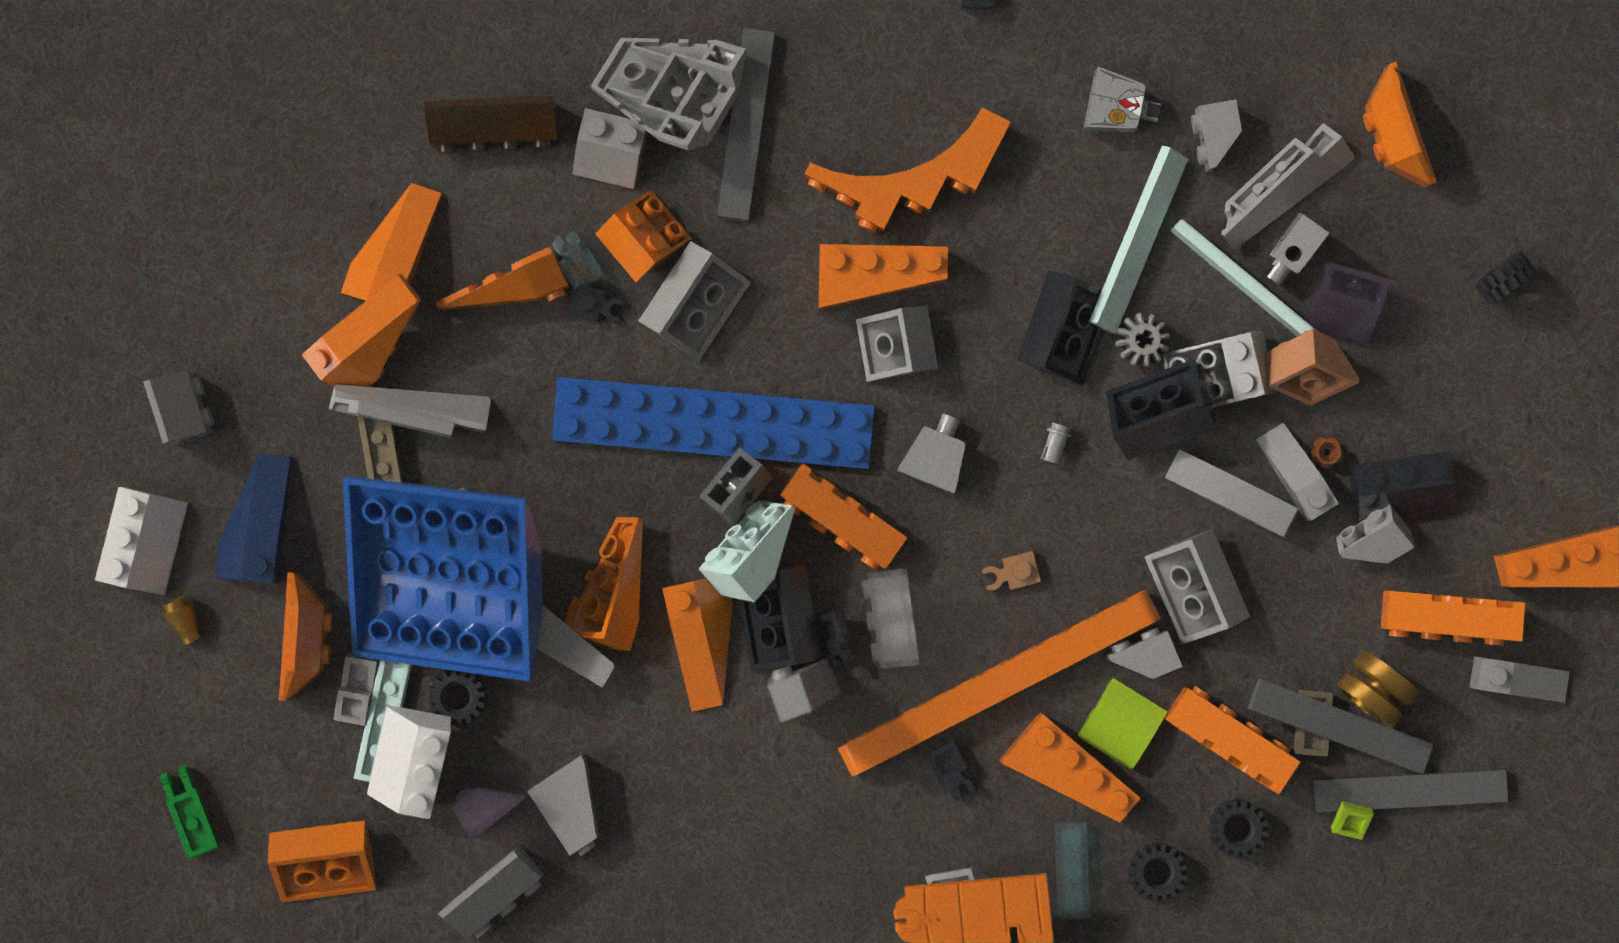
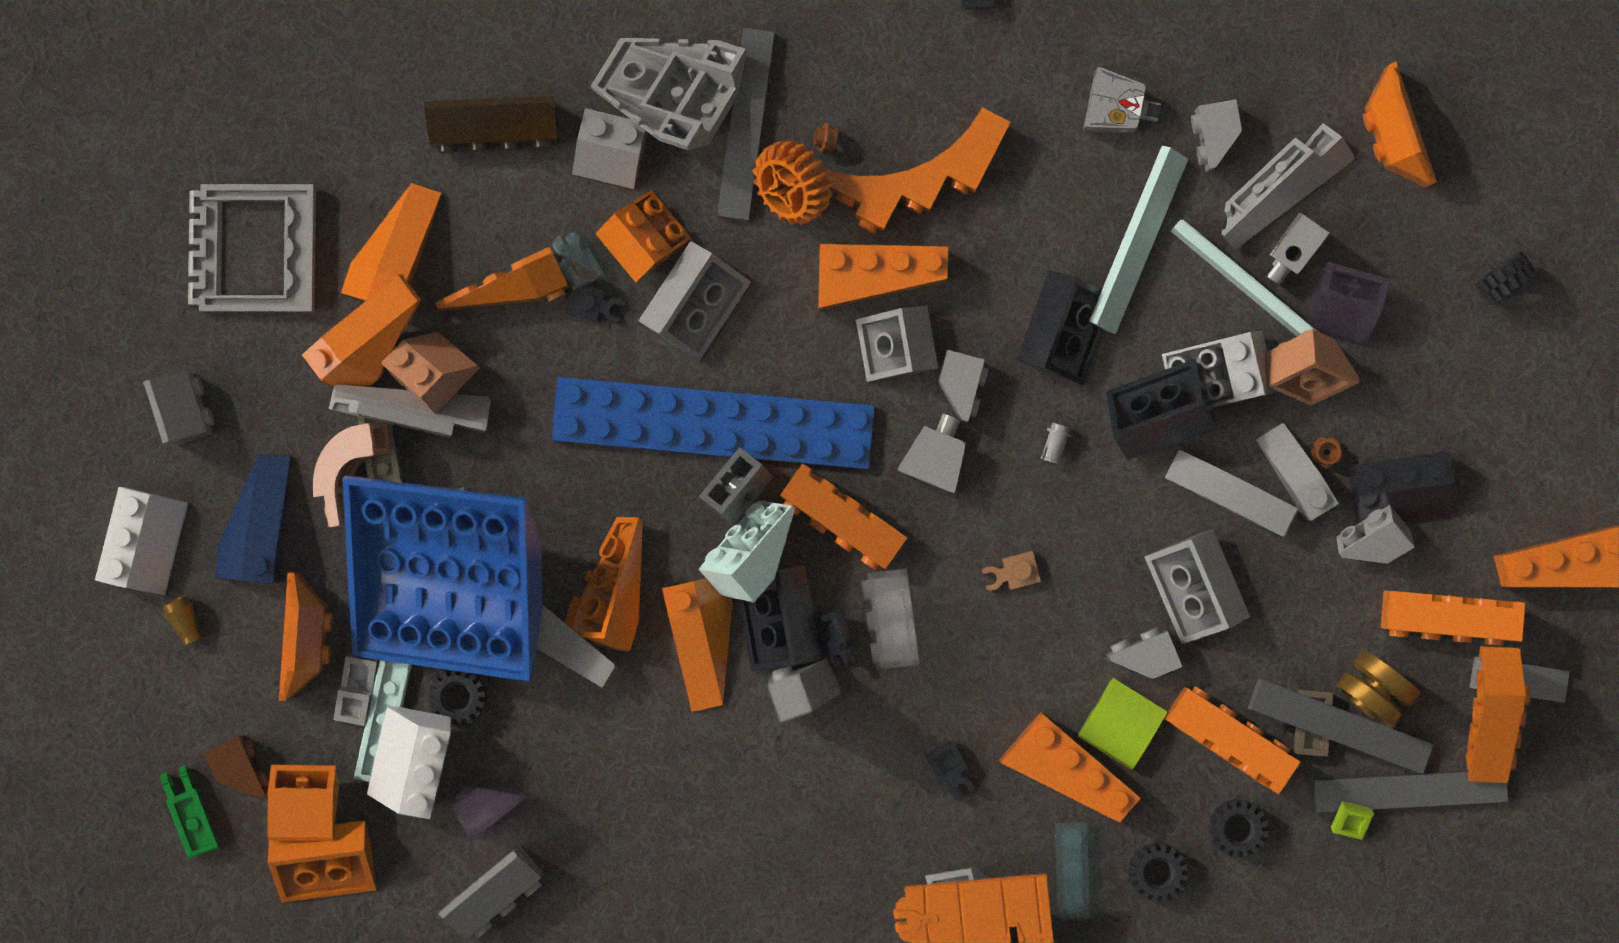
light grey slope [527,754,599,856] -> none
orange beam [837,590,1161,777] -> none
light grey gear [1115,313,1170,367] -> none
none -> light grey hinge [188,184,316,312]
none -> reddish brown slope [204,735,270,798]
none -> orange slope [268,765,339,841]
none -> arch [313,422,391,527]
none -> nougat slope [381,331,480,414]
none -> orange gear [752,140,833,226]
none -> dark orange plate [813,122,838,154]
none -> light grey slope [938,350,988,423]
none -> orange wedge [1466,646,1531,783]

